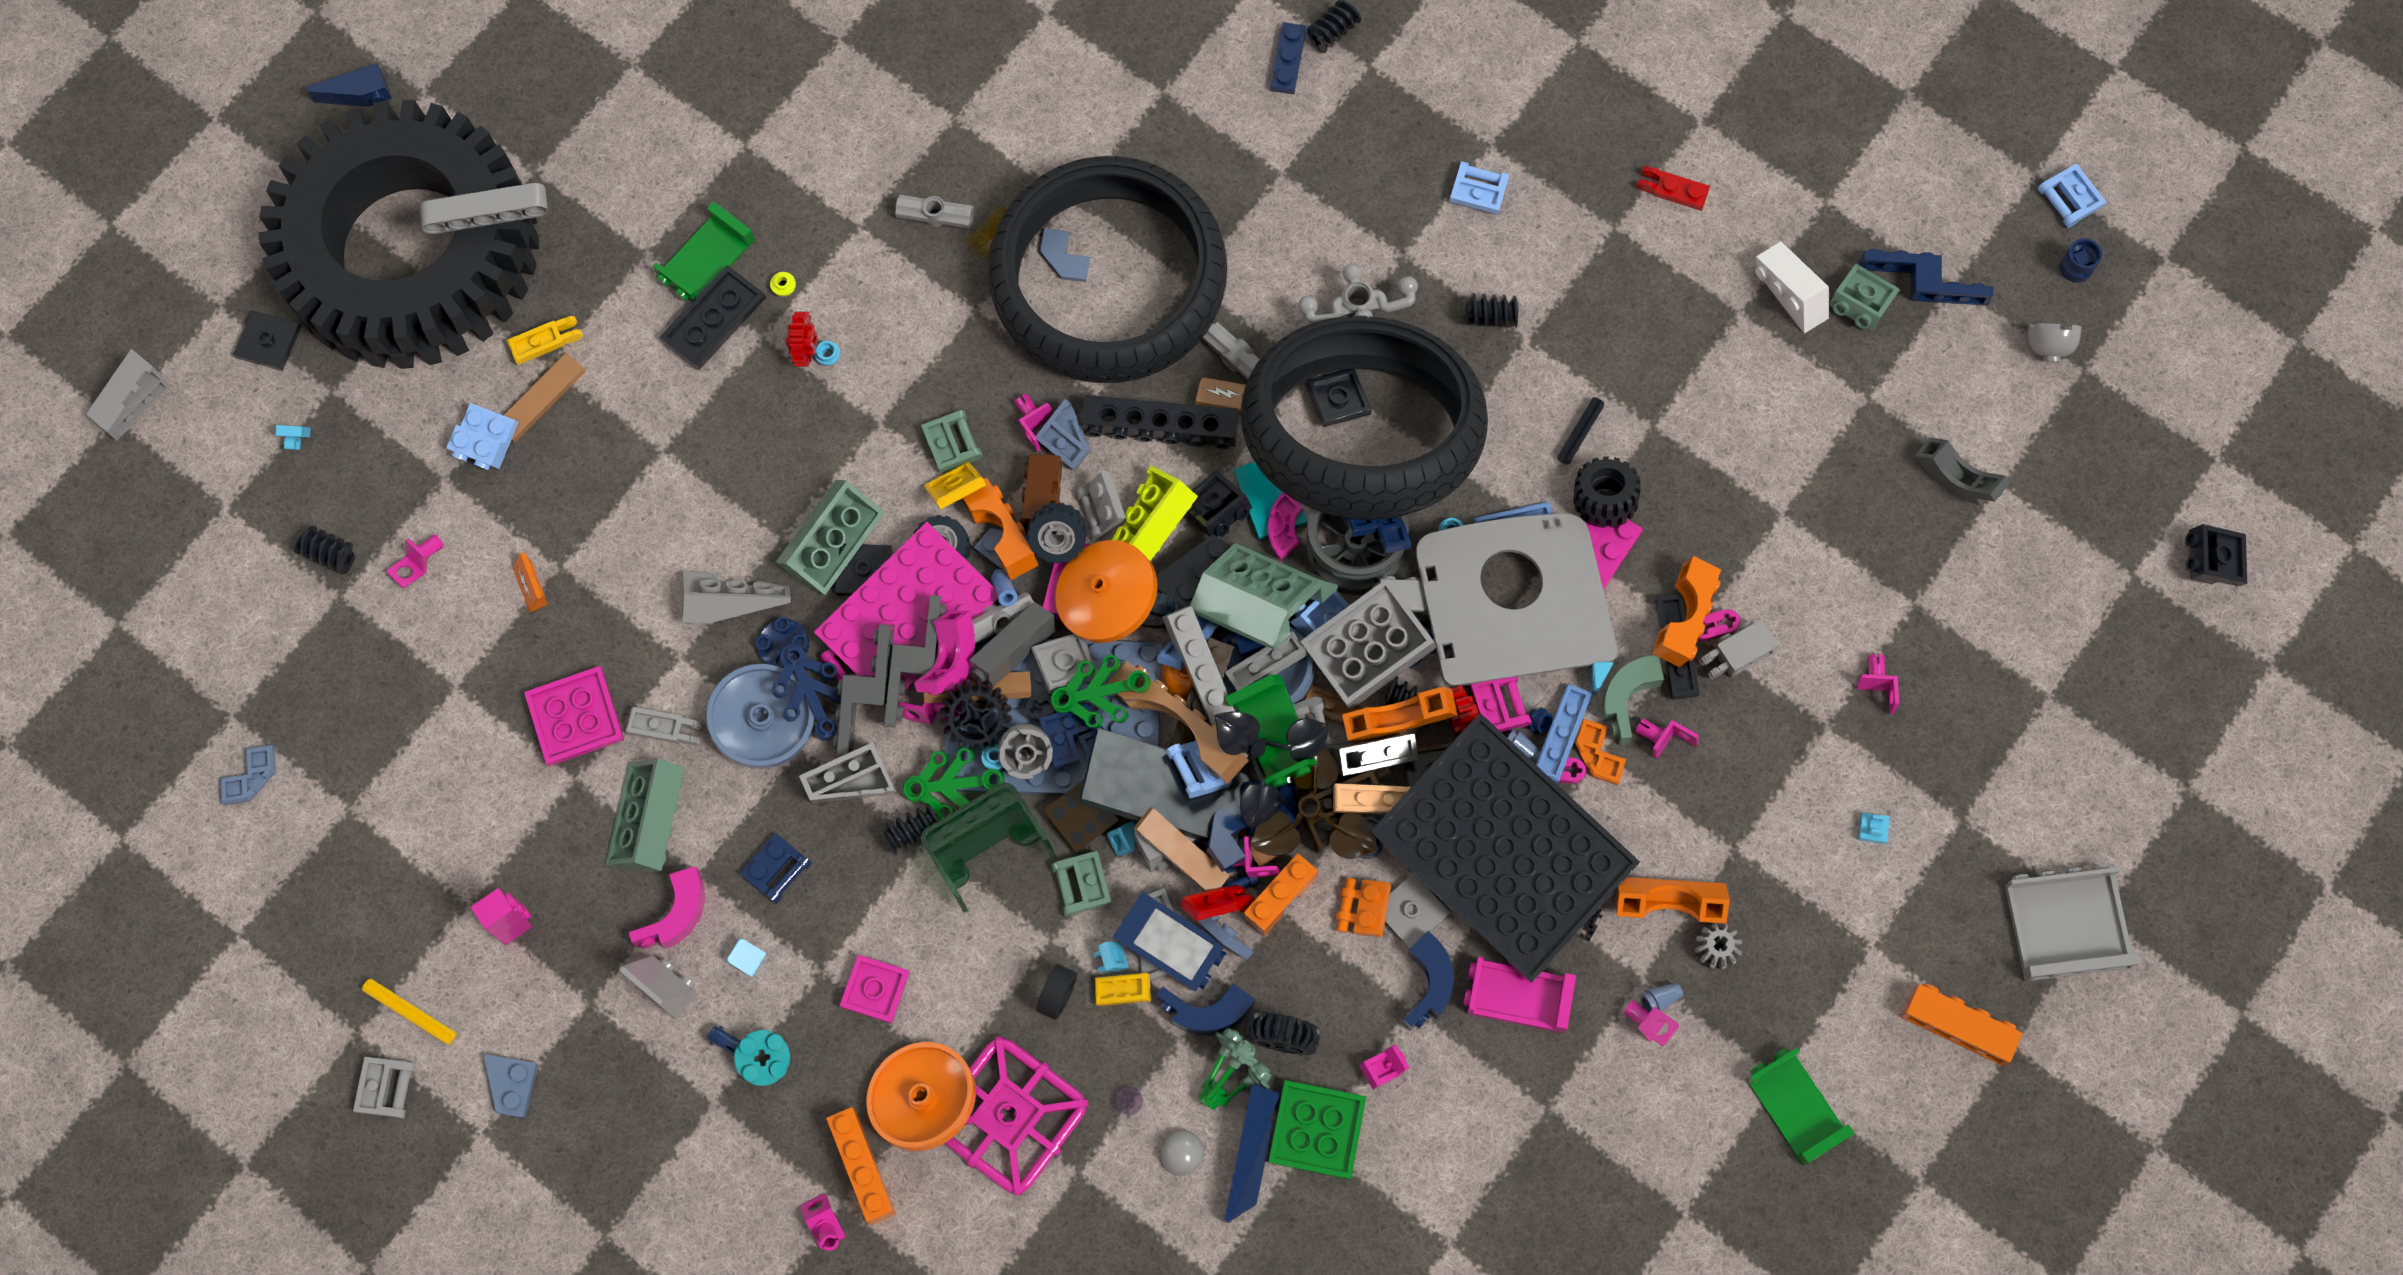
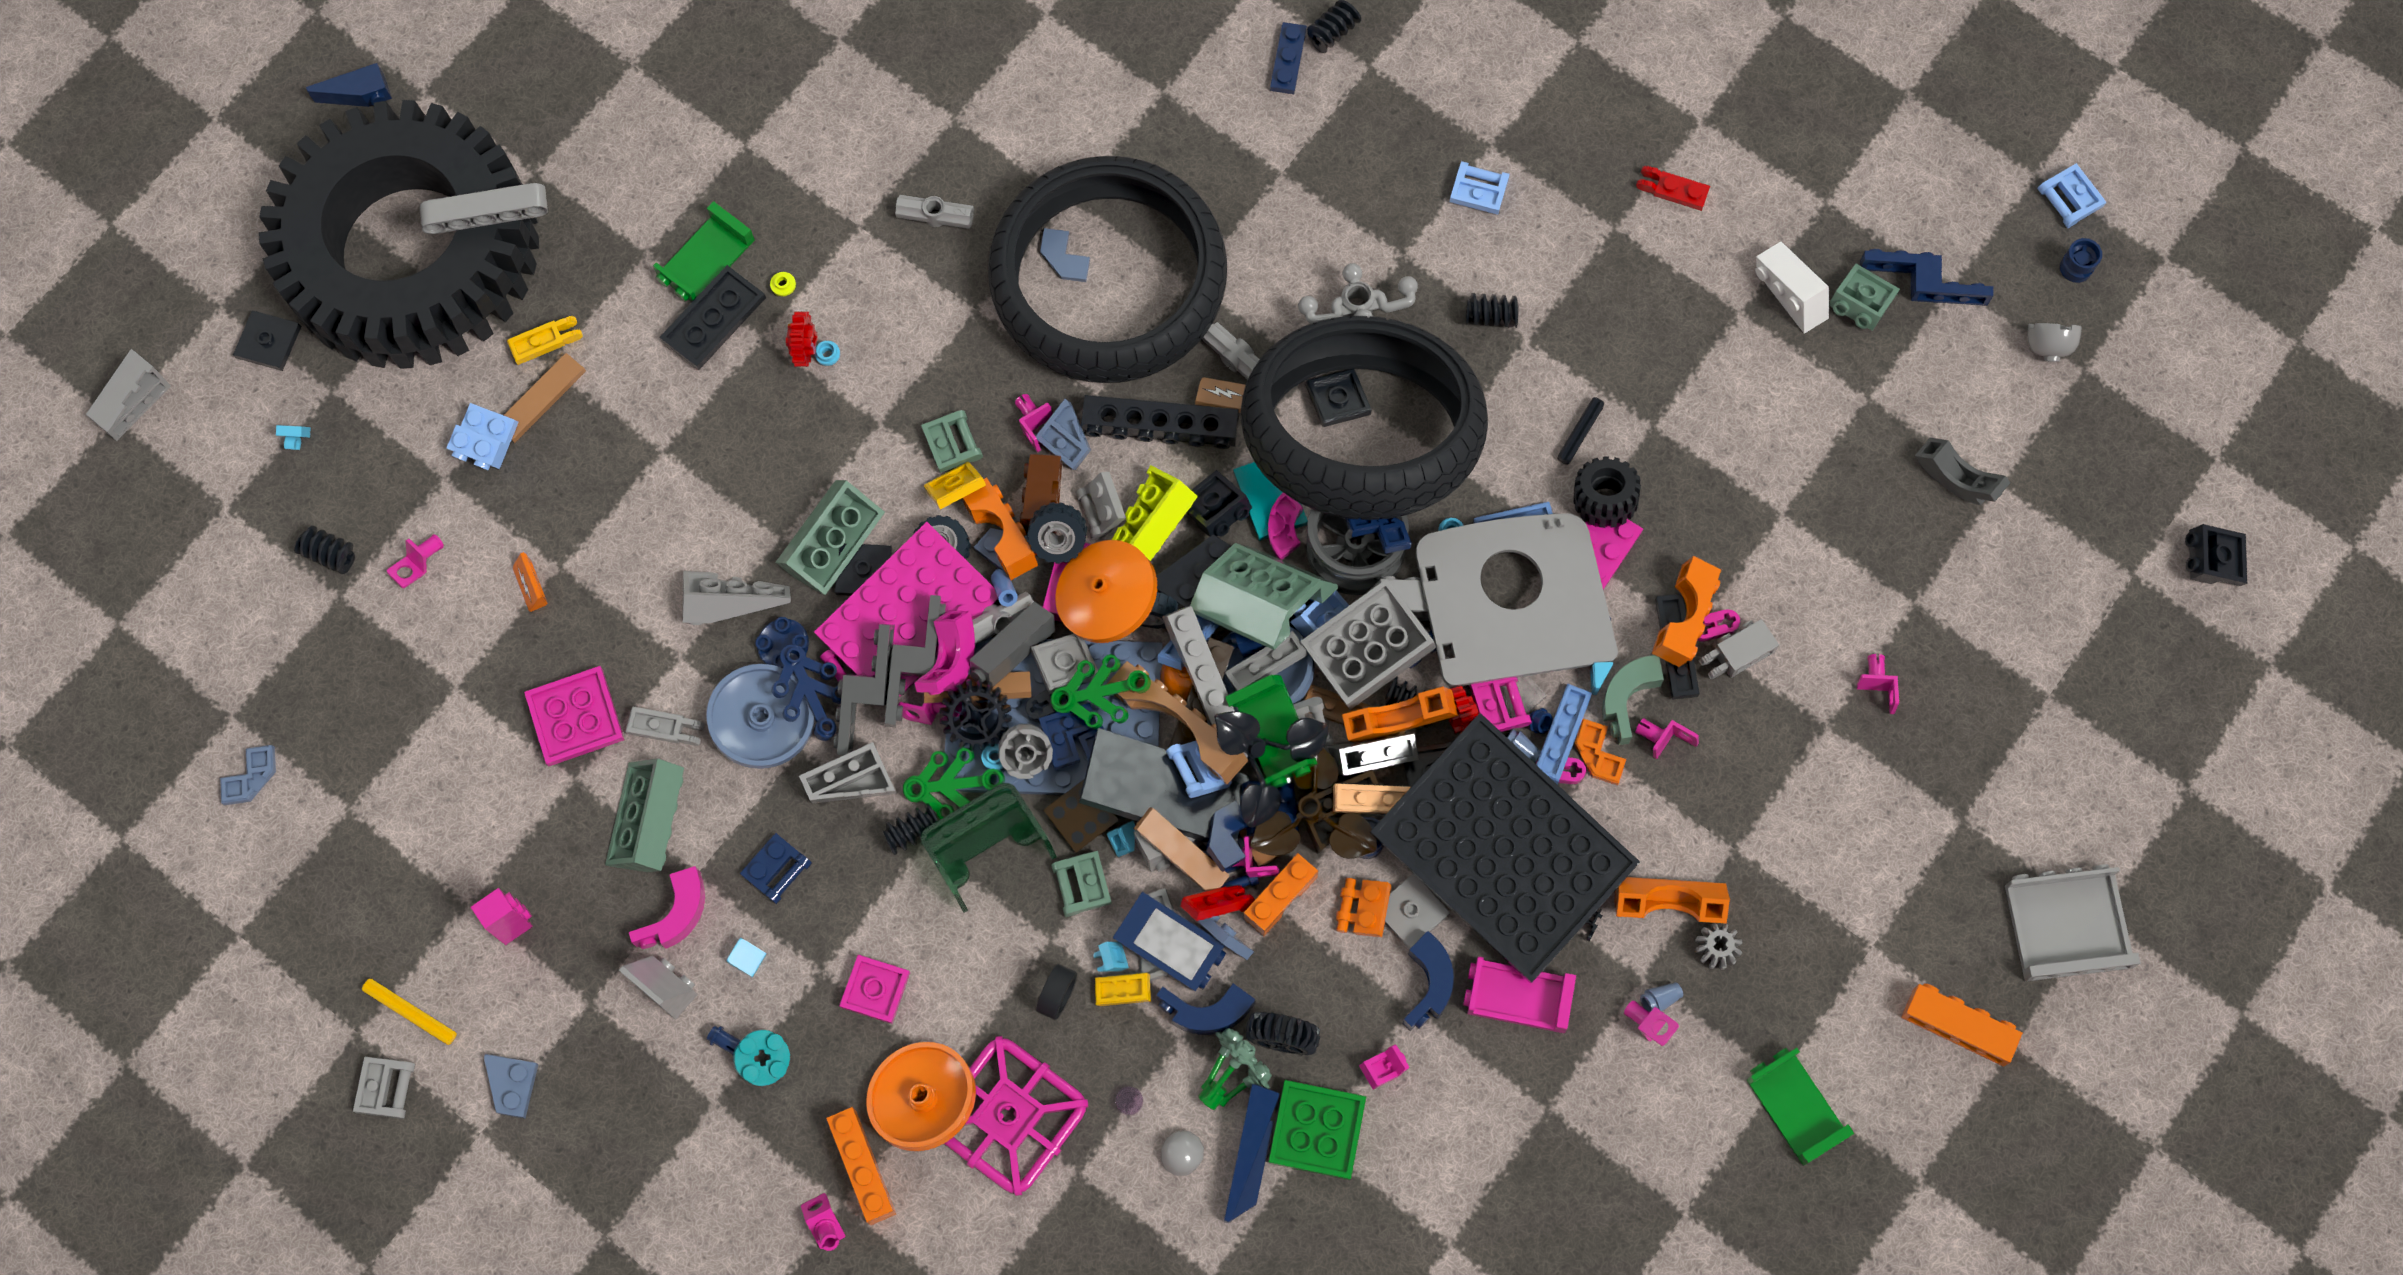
clear yellow slope [965,205,1007,258] -> none
medium azure tile [1858,812,1890,844] -> none

